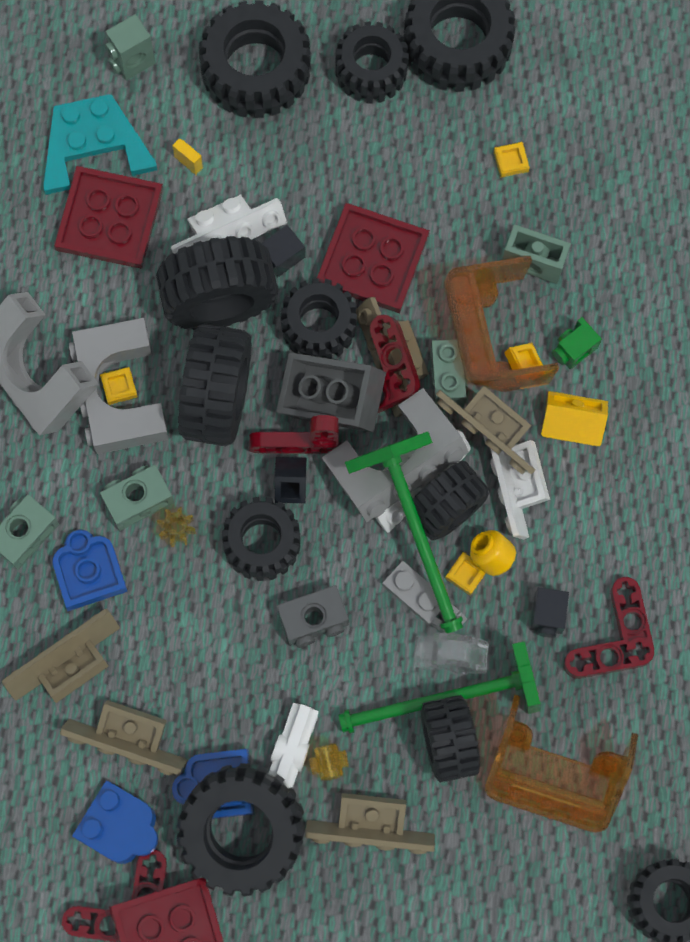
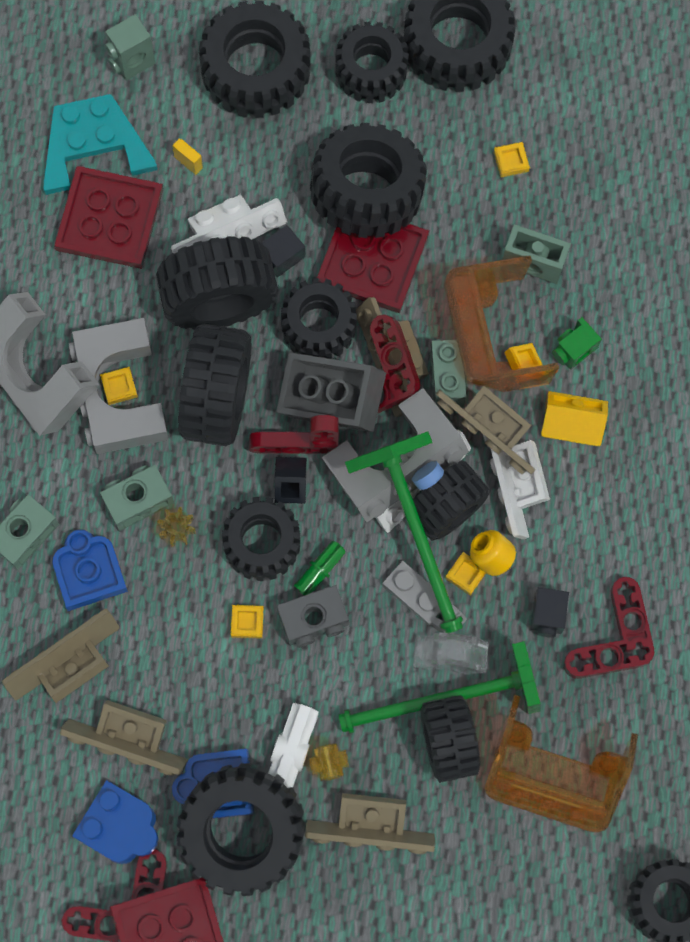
none -> yellow tile [231,605,264,638]
none -> green axle [293,541,345,596]
none -> black tyre [310,123,427,238]
none -> medium blue tile [412,461,444,490]

